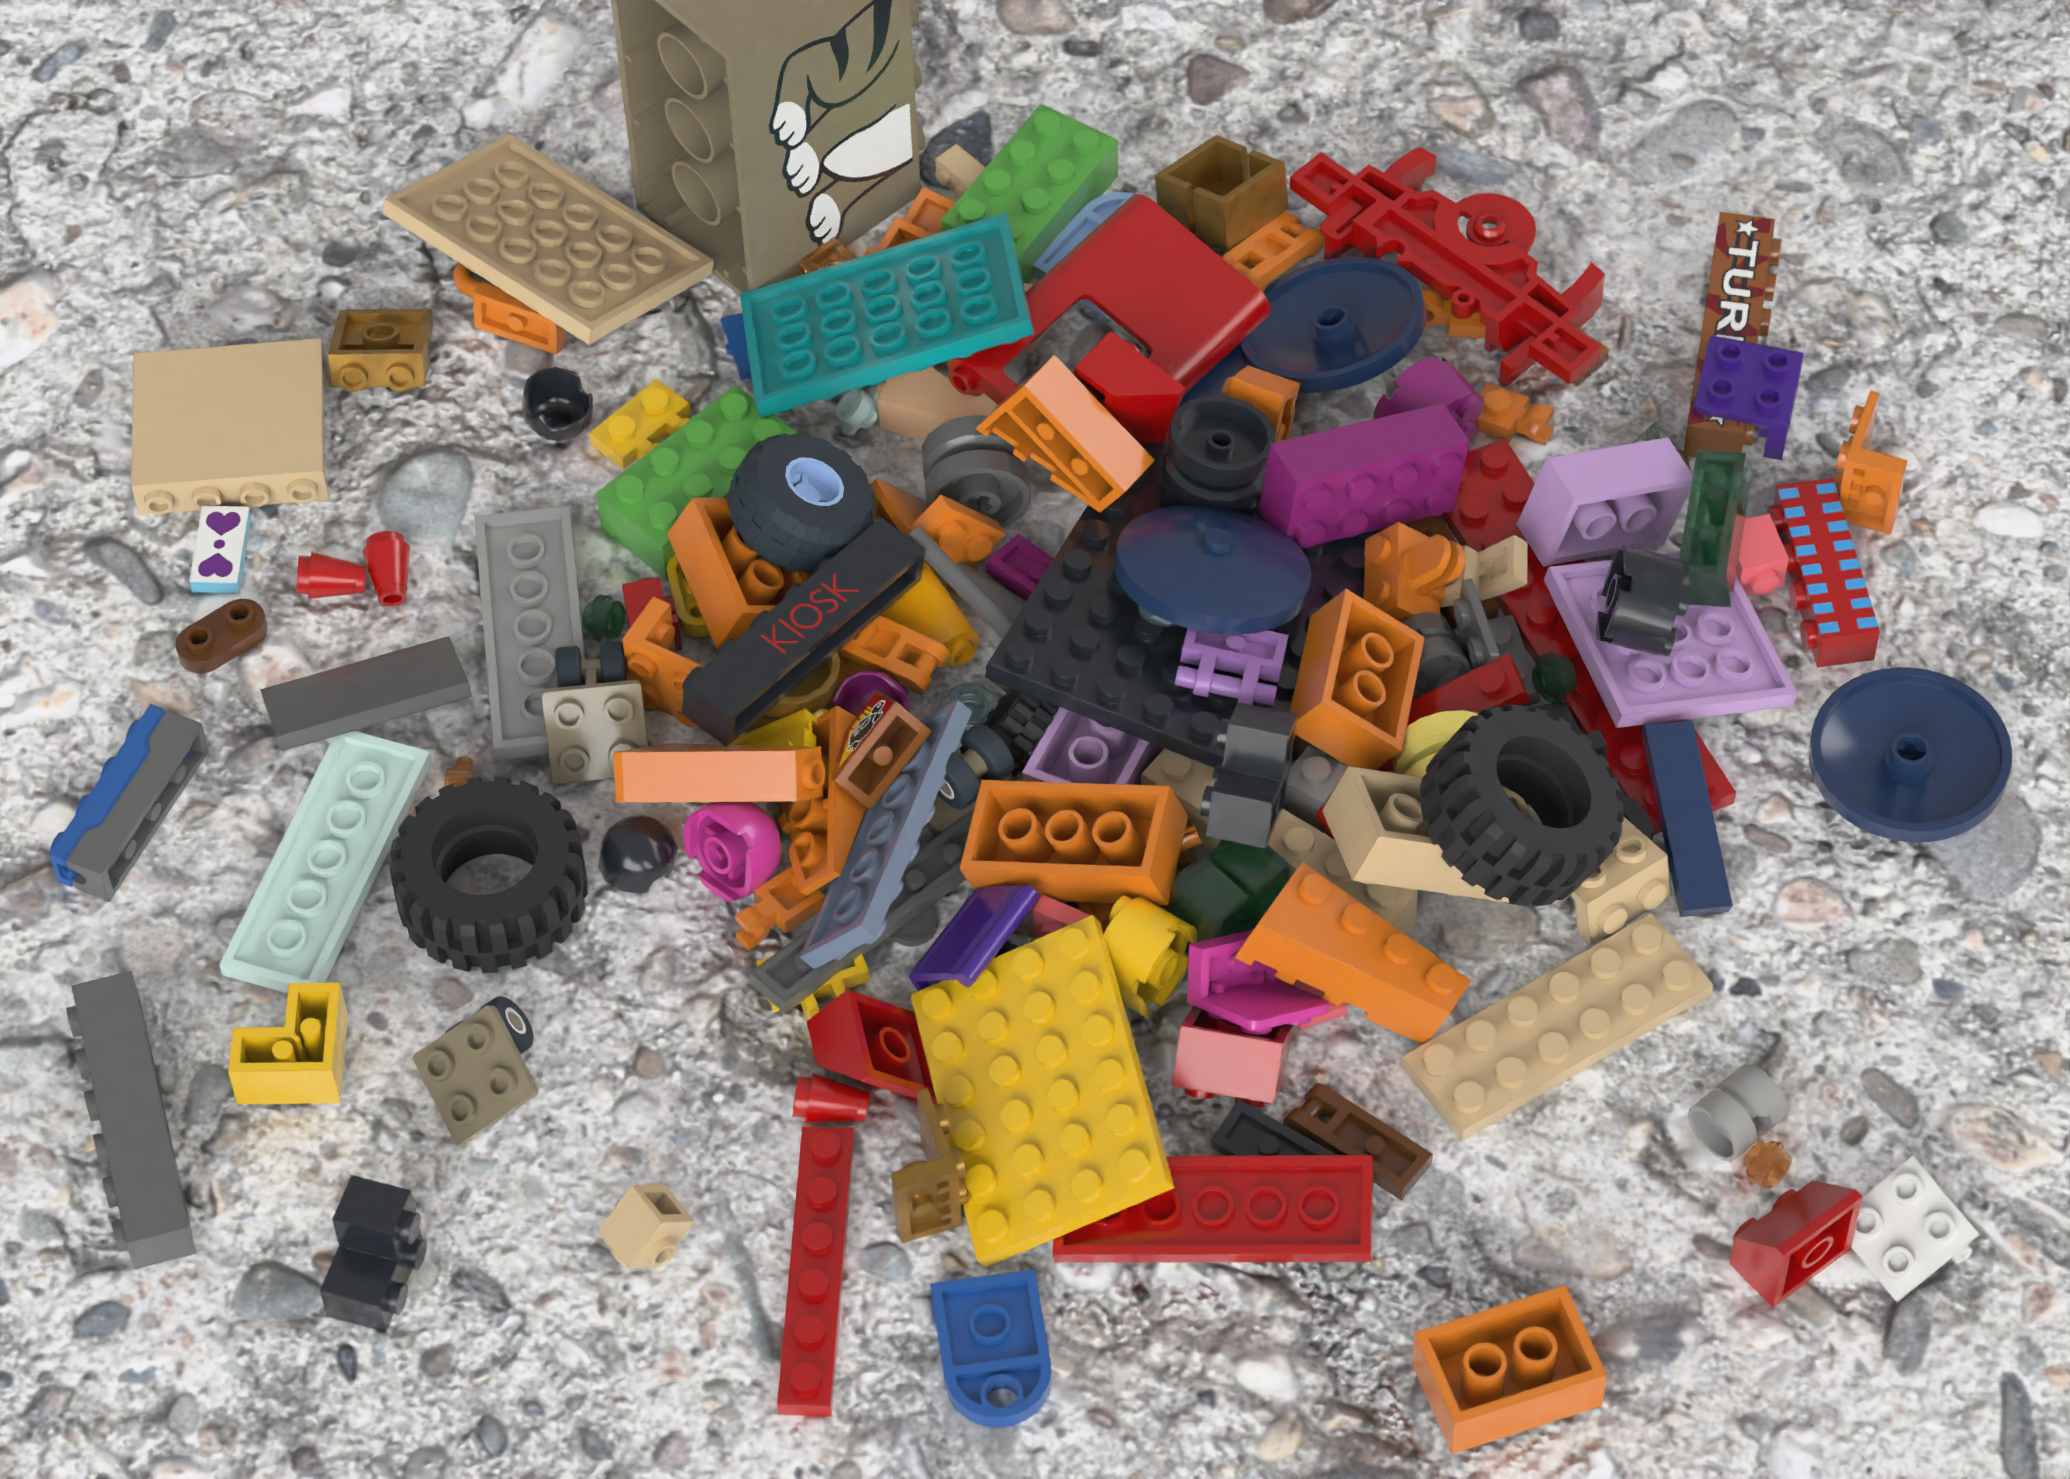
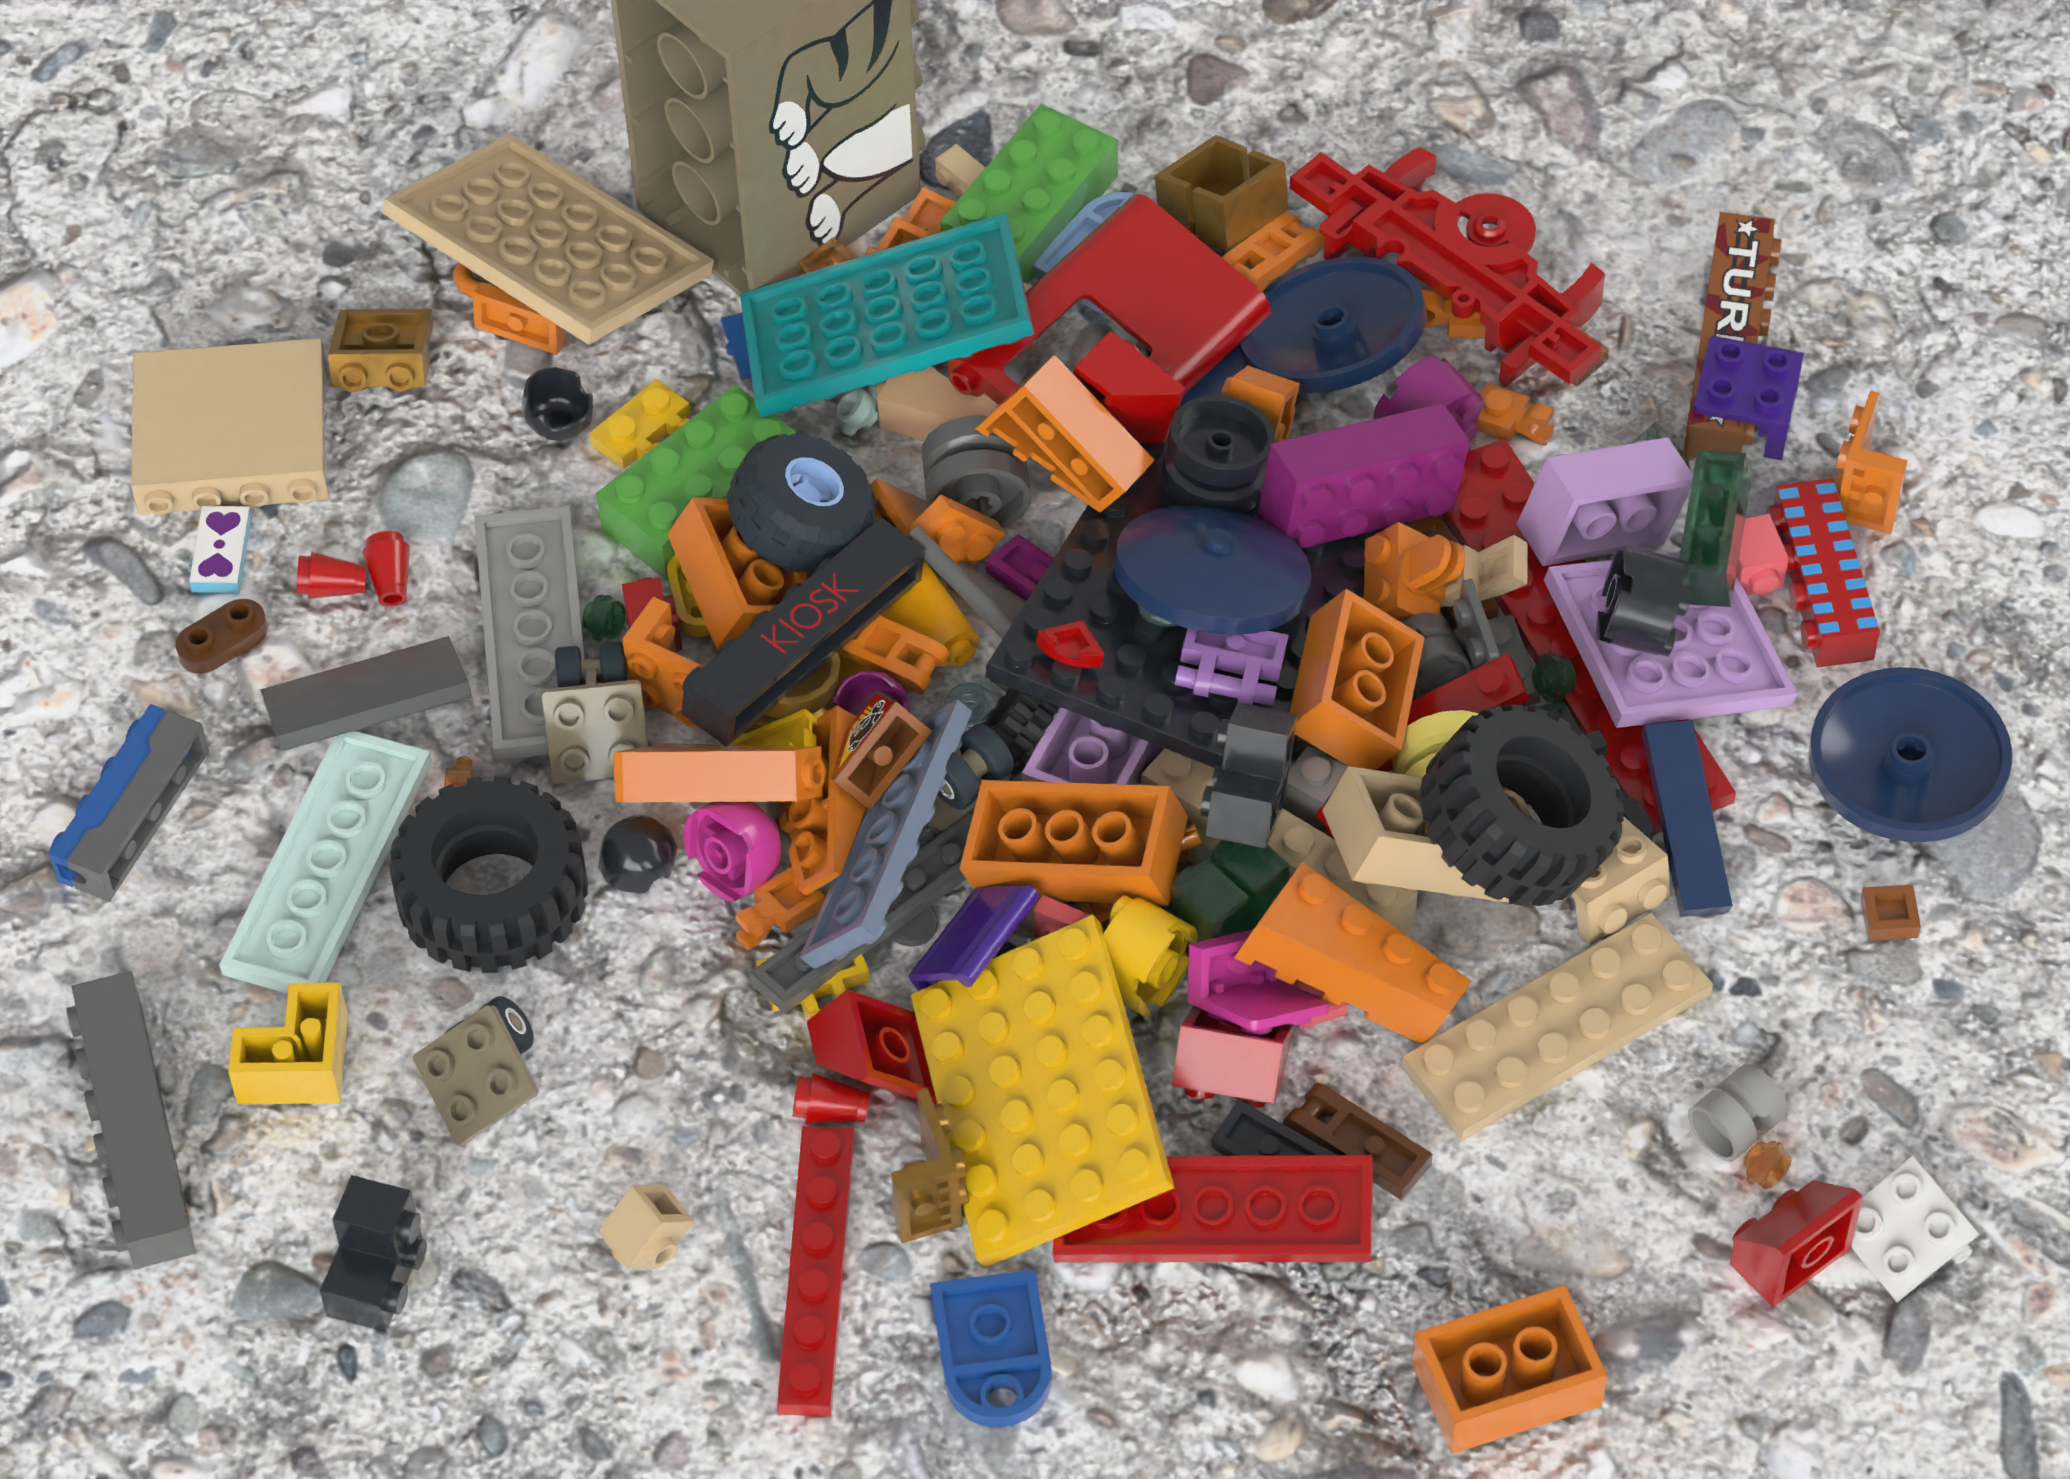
none -> red tile [1036,620,1104,668]
none -> dark orange plate [1860,884,1921,941]

